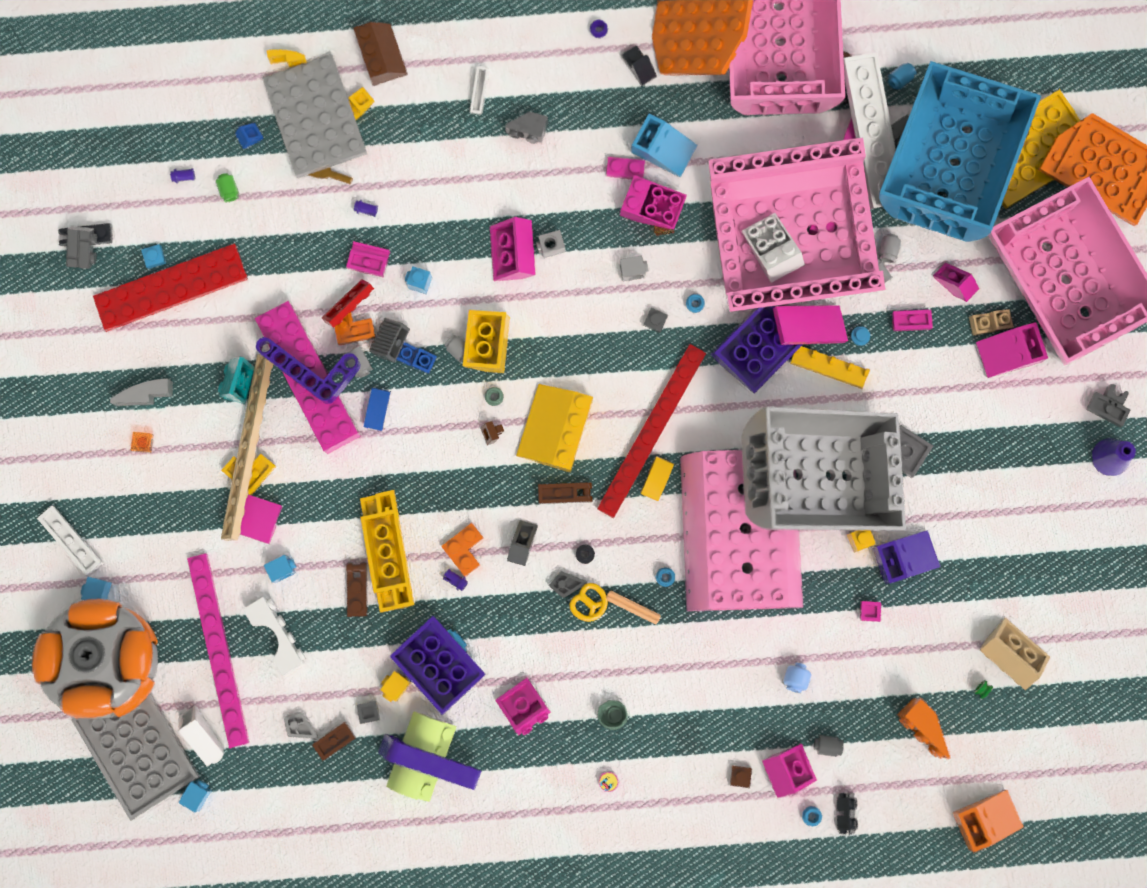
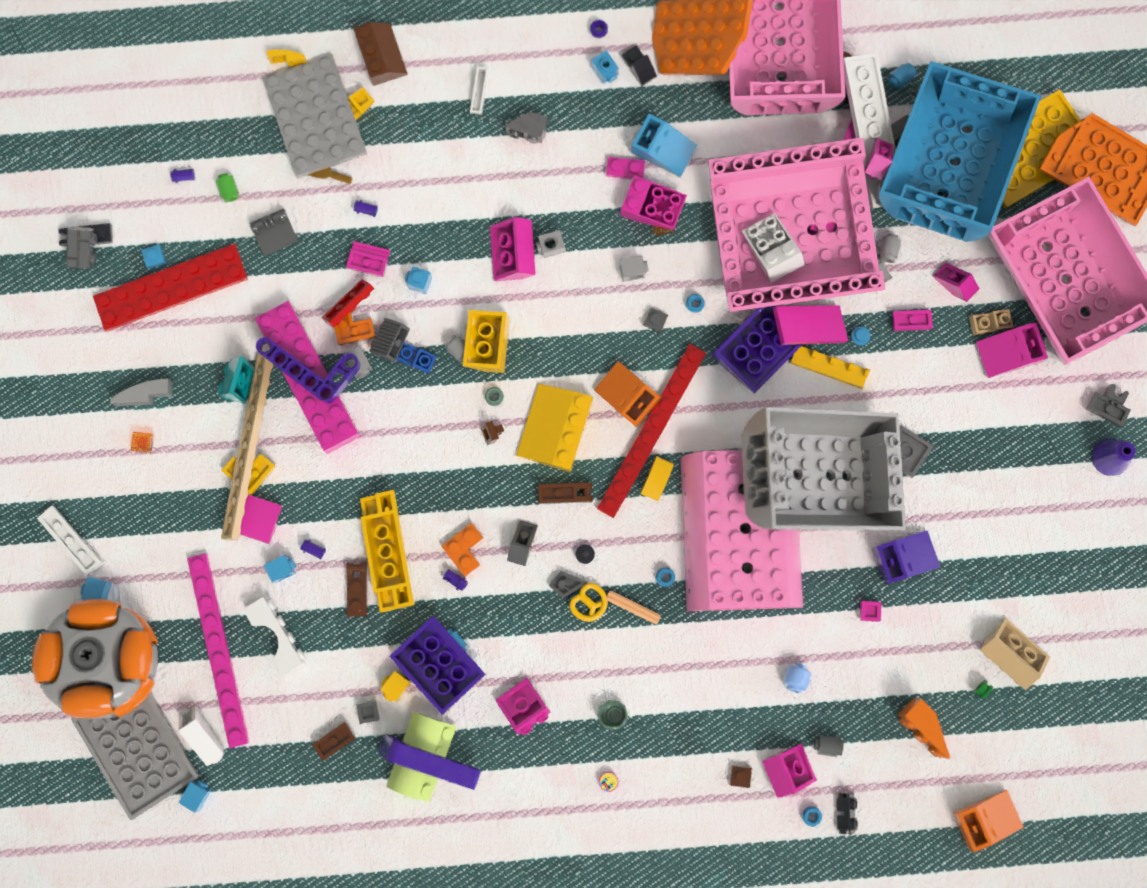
blue slope [236,123,263,149] -> none
light grey piece [284,713,318,739] -> none
blue slope [363,387,391,431] -> none
yellow brick [847,530,876,553] -> none
none -> dark grey hinge [250,208,299,257]
none -> dark purple pin [300,539,326,560]
none -> dark azure brick [591,50,619,84]
none -> orange slope [594,361,662,427]
none -> dark pink slope [865,138,894,180]

